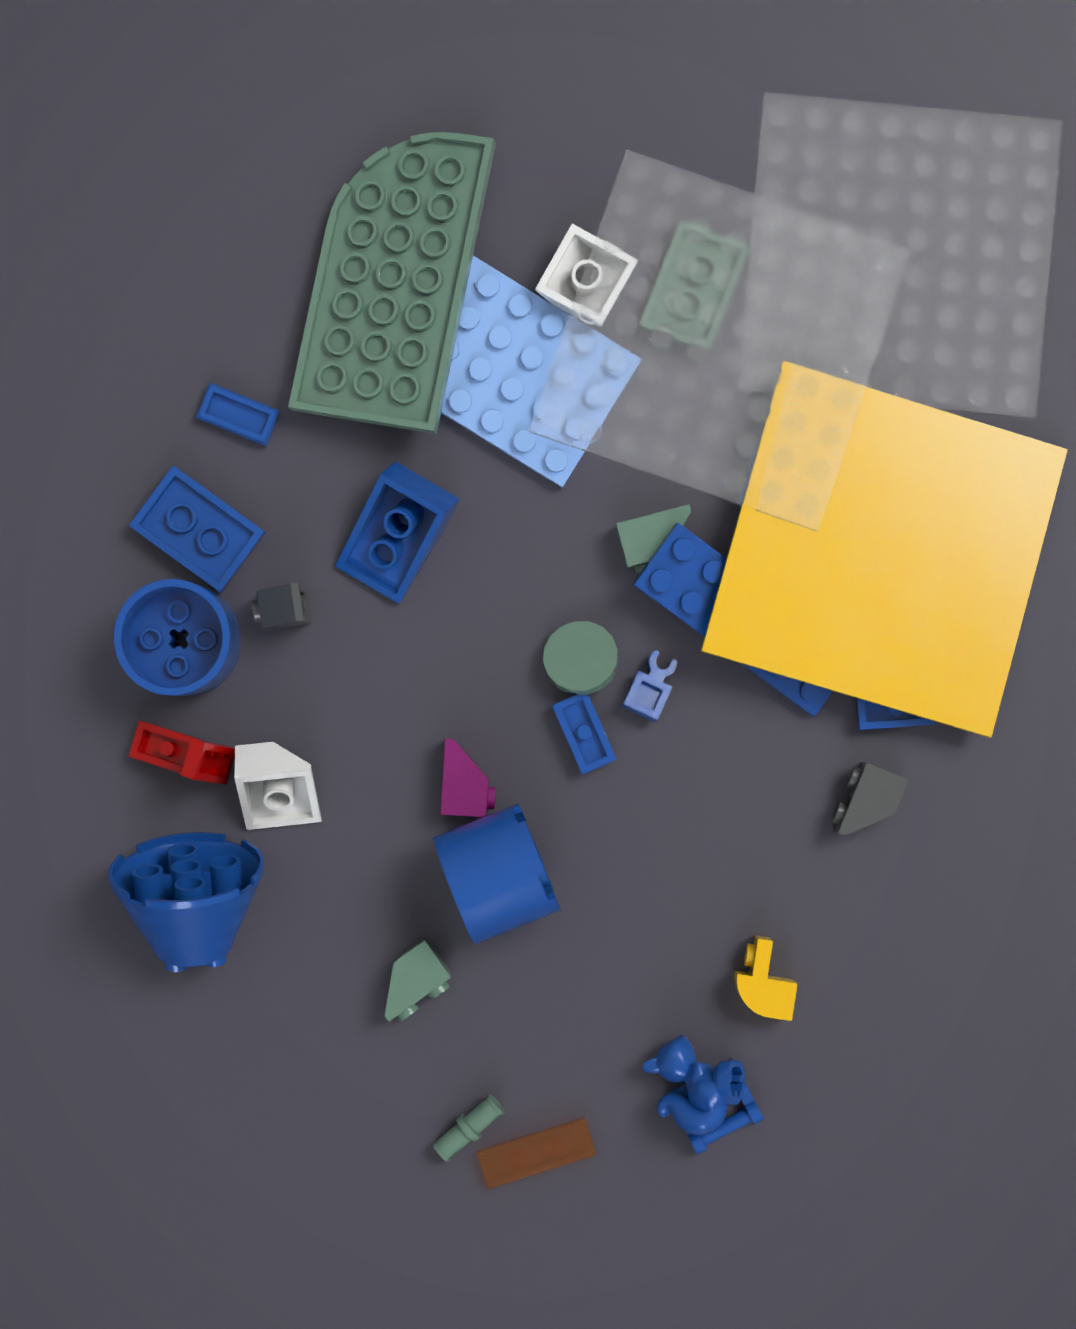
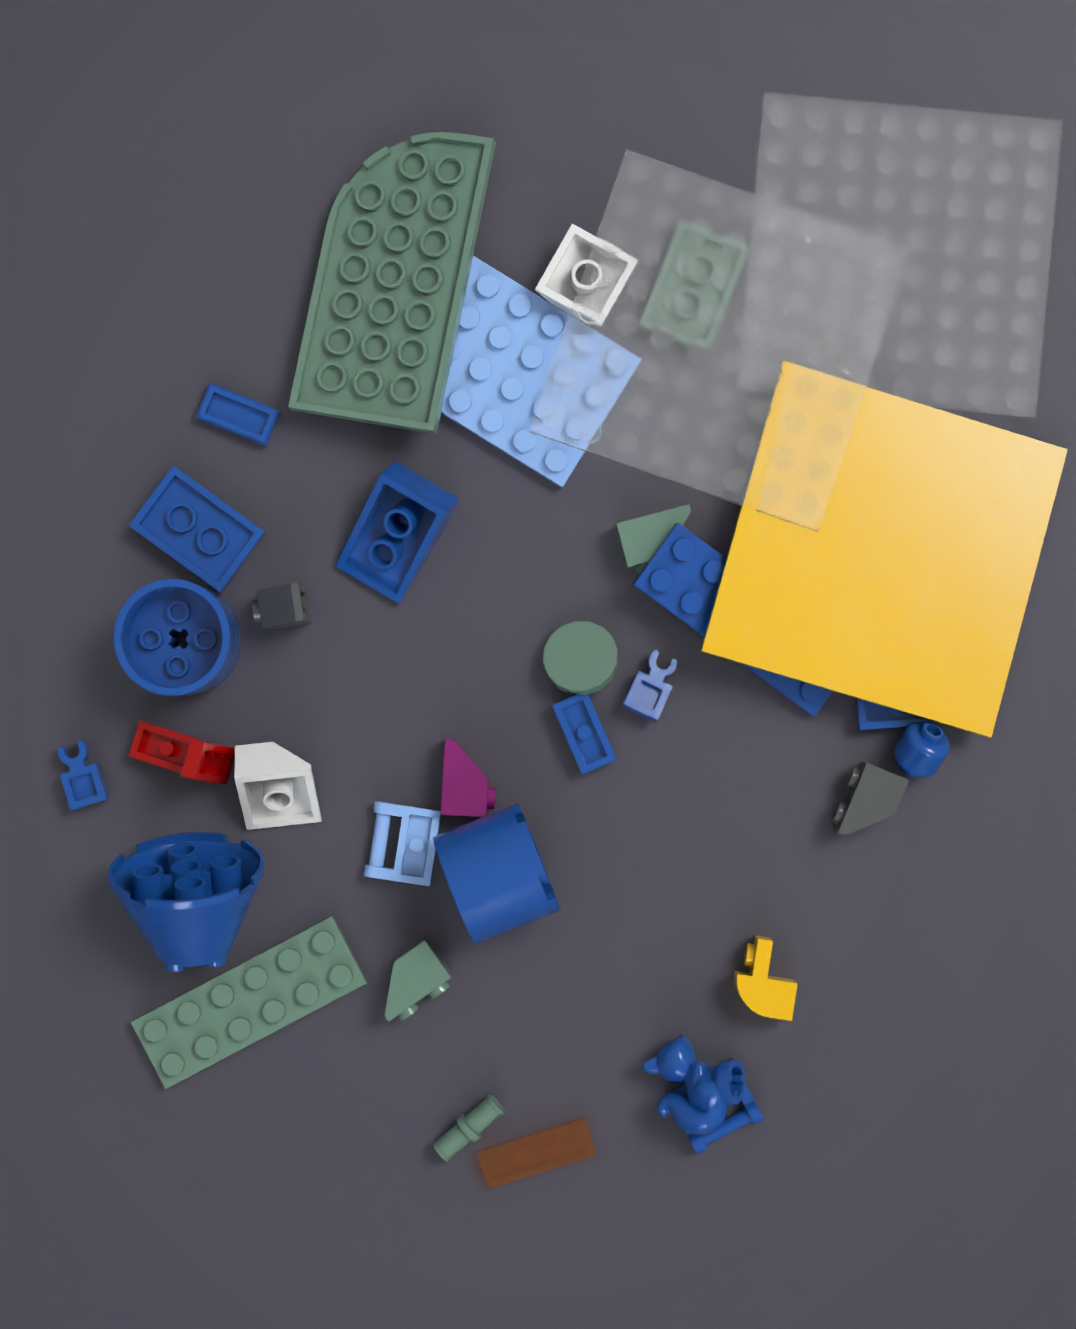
none -> blue plate [58,740,109,811]
none -> sand green plate [131,915,368,1089]
none -> light blue plate [363,801,441,886]
none -> blue head [894,722,950,778]

